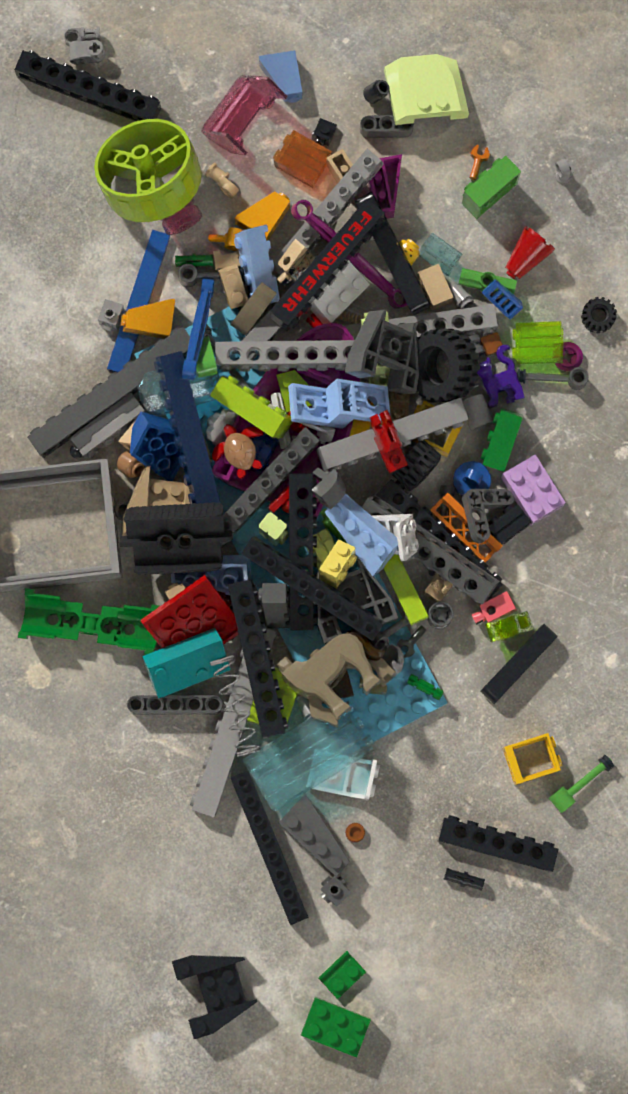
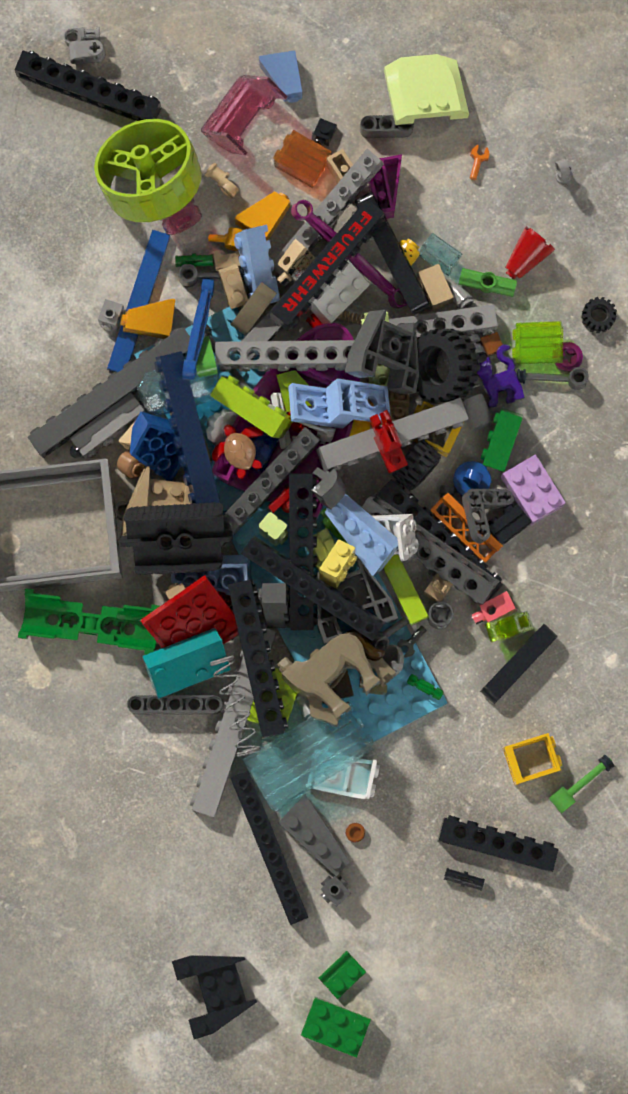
black brick [363,80,389,104] -> none
bright green brick [462,156,521,220] -> none
blue slope [482,279,523,320] -> none

